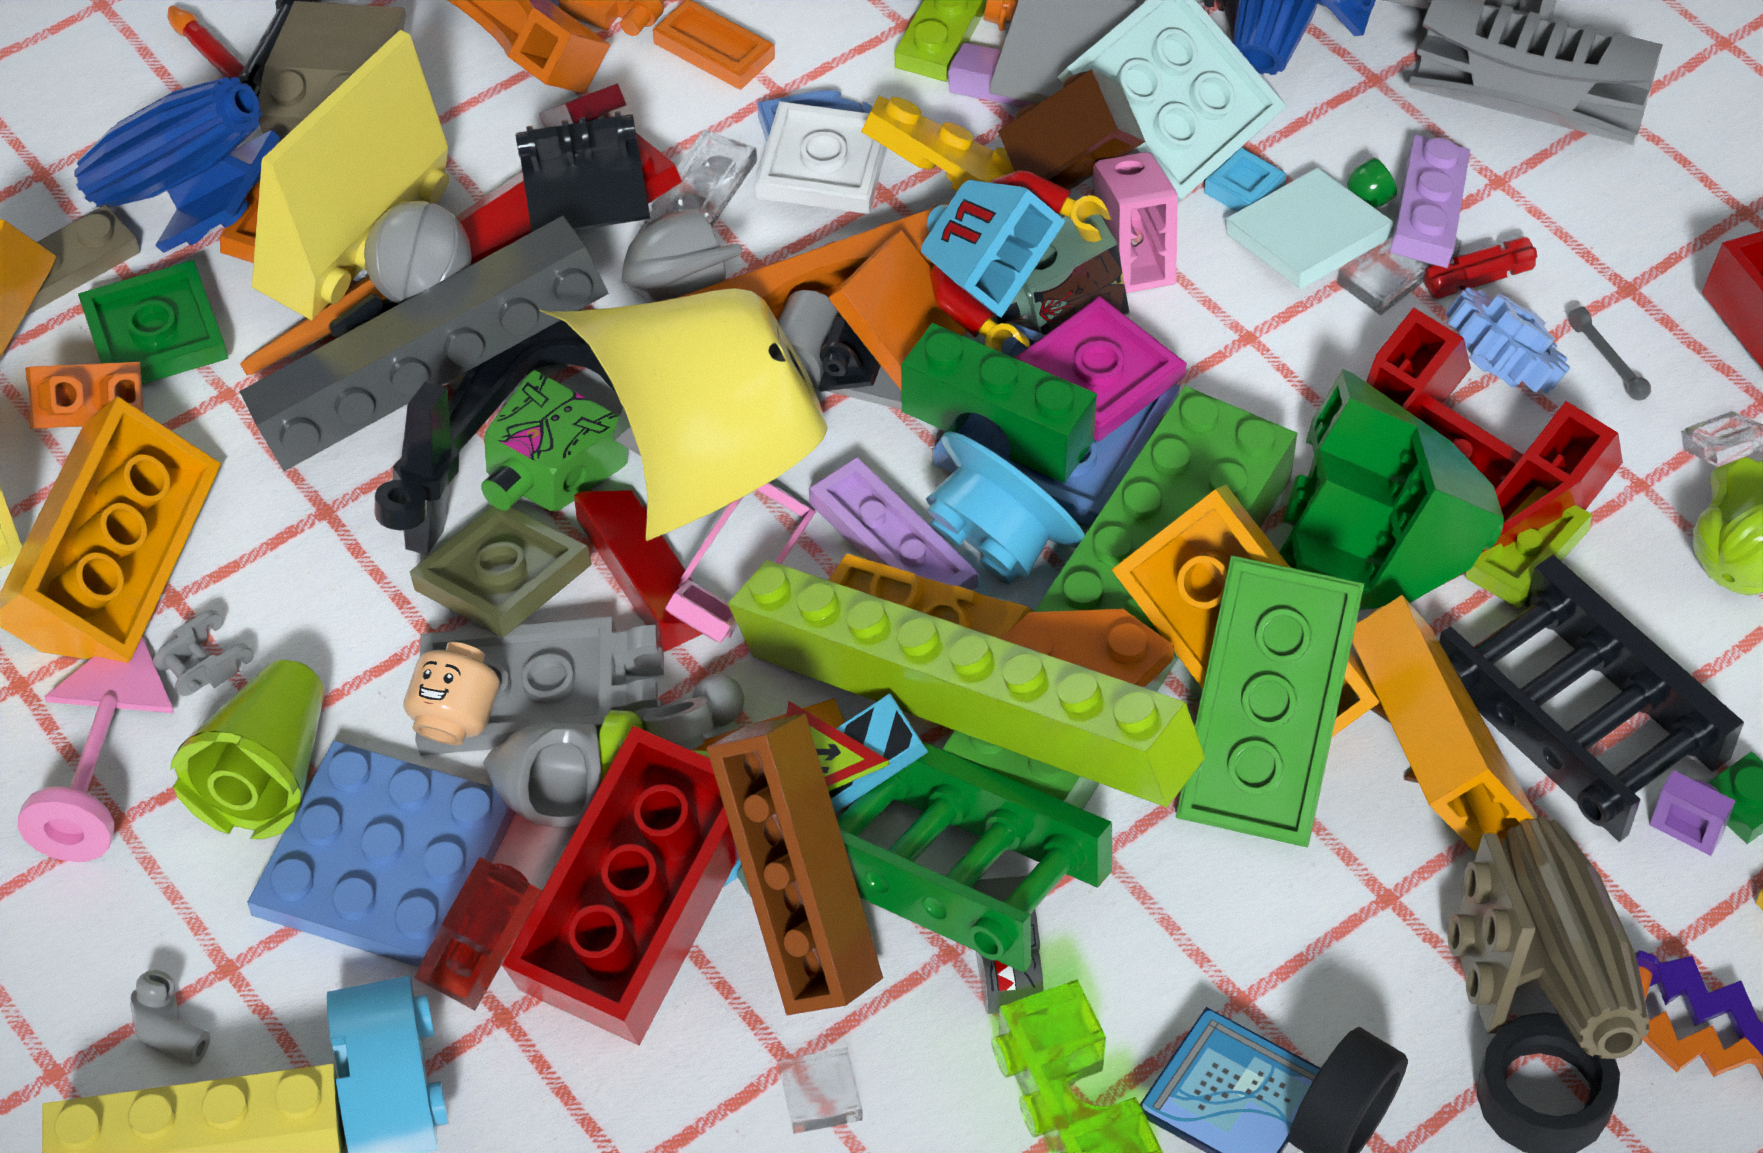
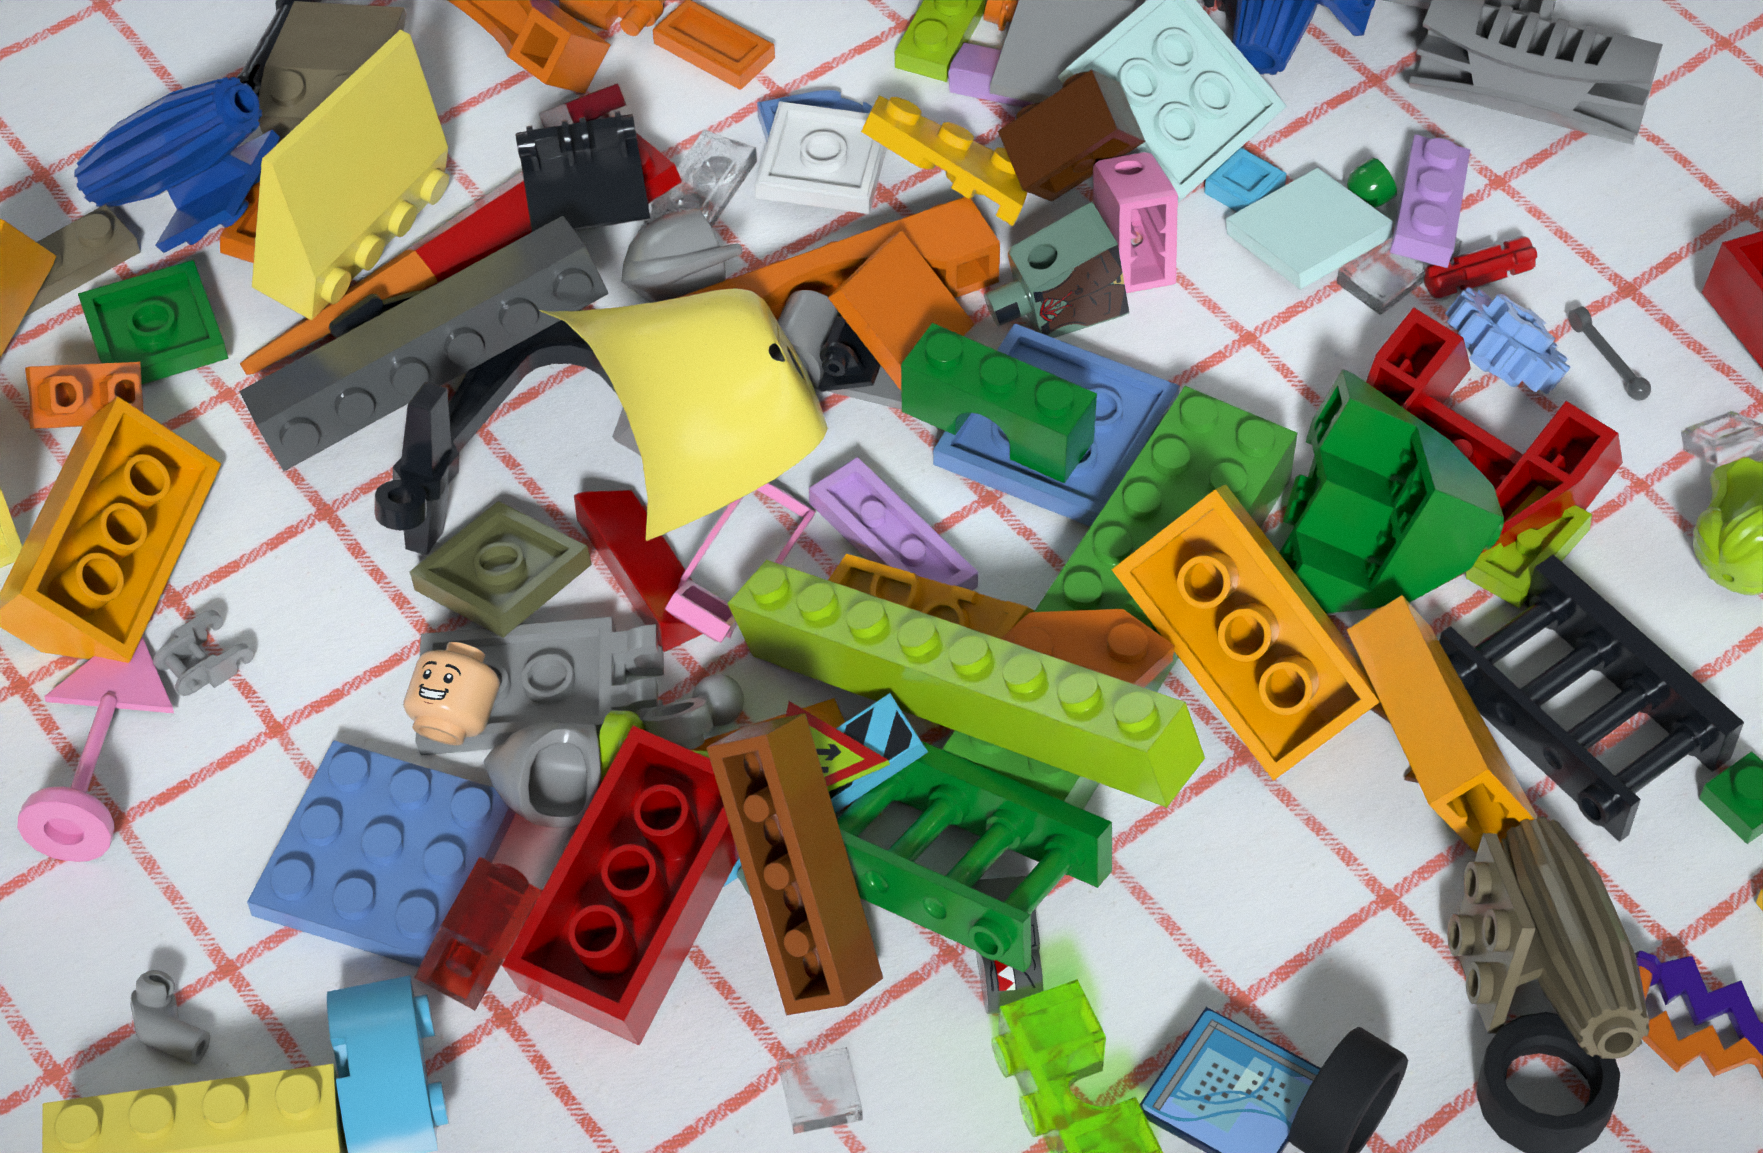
red piece [167,5,244,78] -> none
lime cone [170,659,325,839] -> none
light grey piece [364,201,472,305] -> none
bright green torso [481,370,628,511] -> none
medium azure torso [921,170,1112,352] -> none
medium azure piece [926,431,1085,585] -> none
dark pink tile [1015,296,1187,442] -> none
bright green tile [1176,555,1365,848] -> none
medium lavender plate [1650,770,1736,856] -> none

